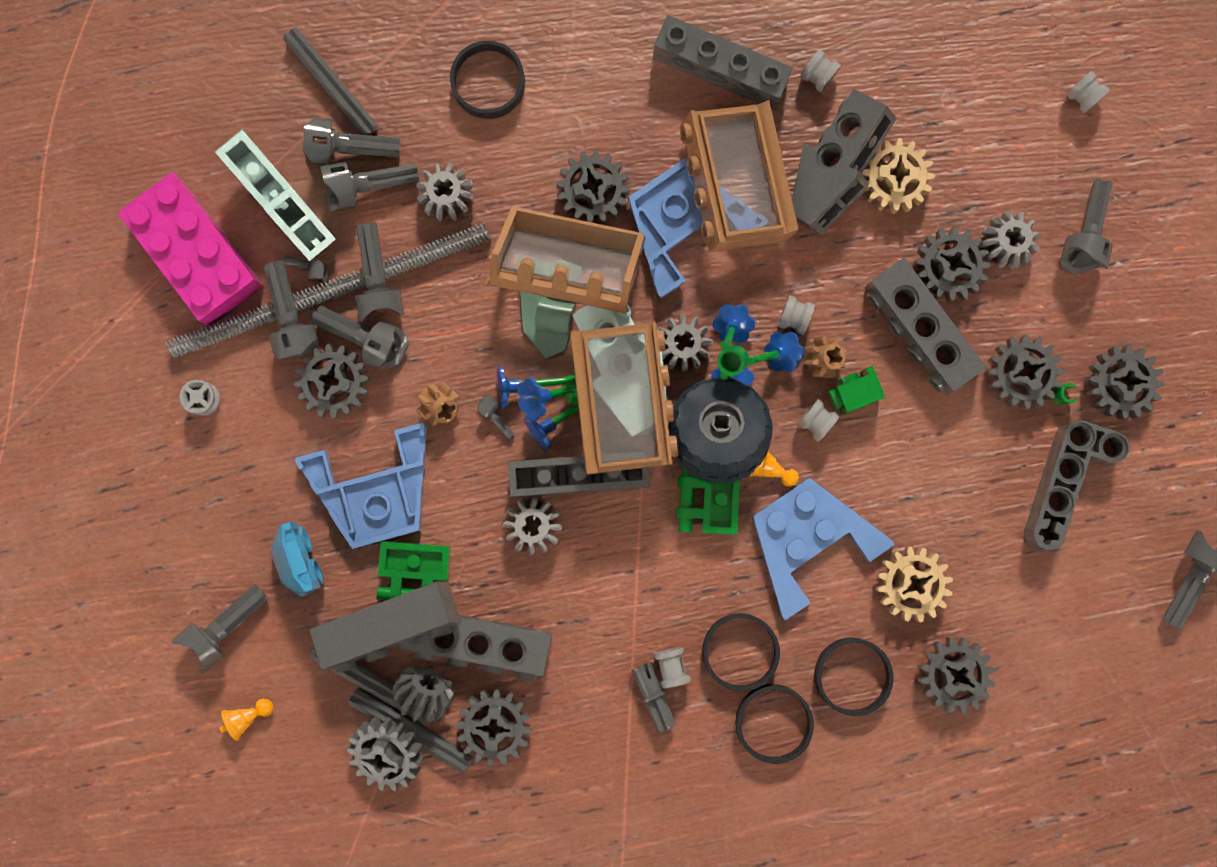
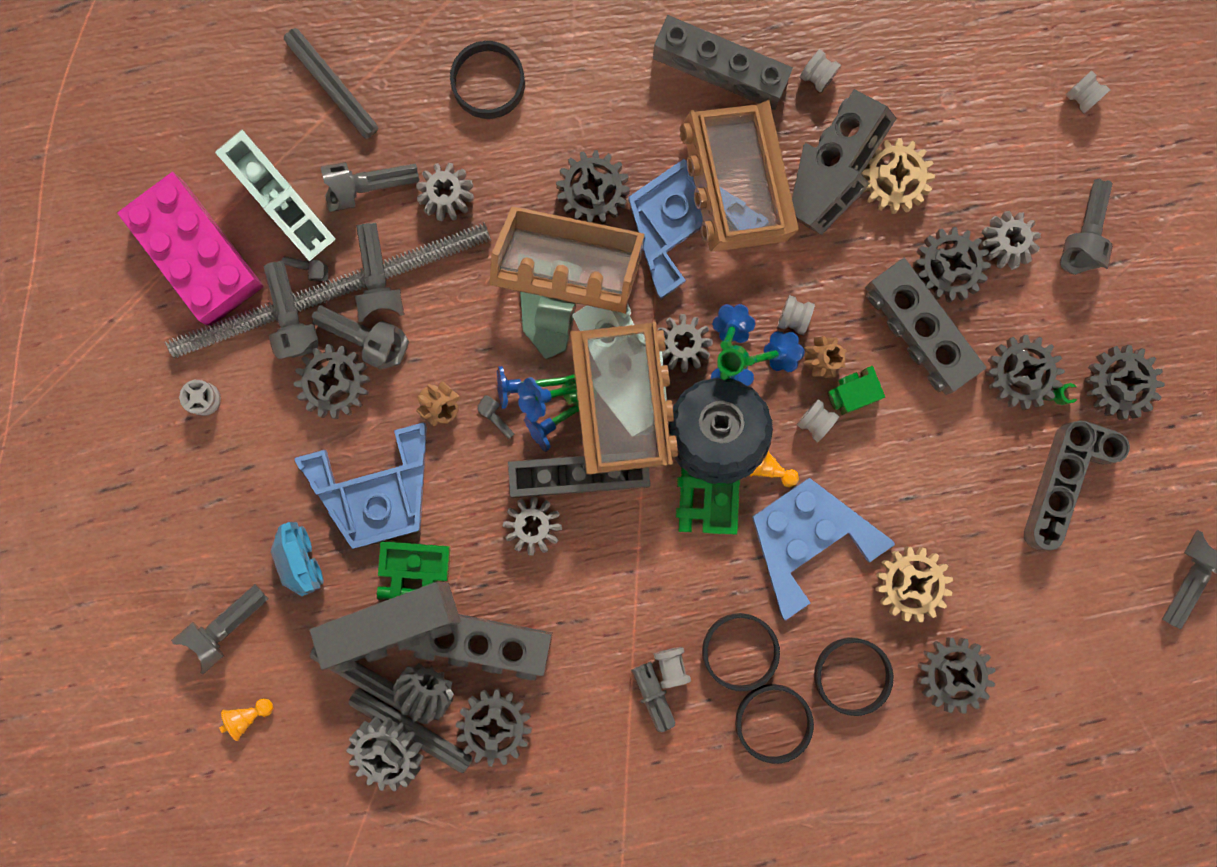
dark grey piece [303,118,400,165] -> none

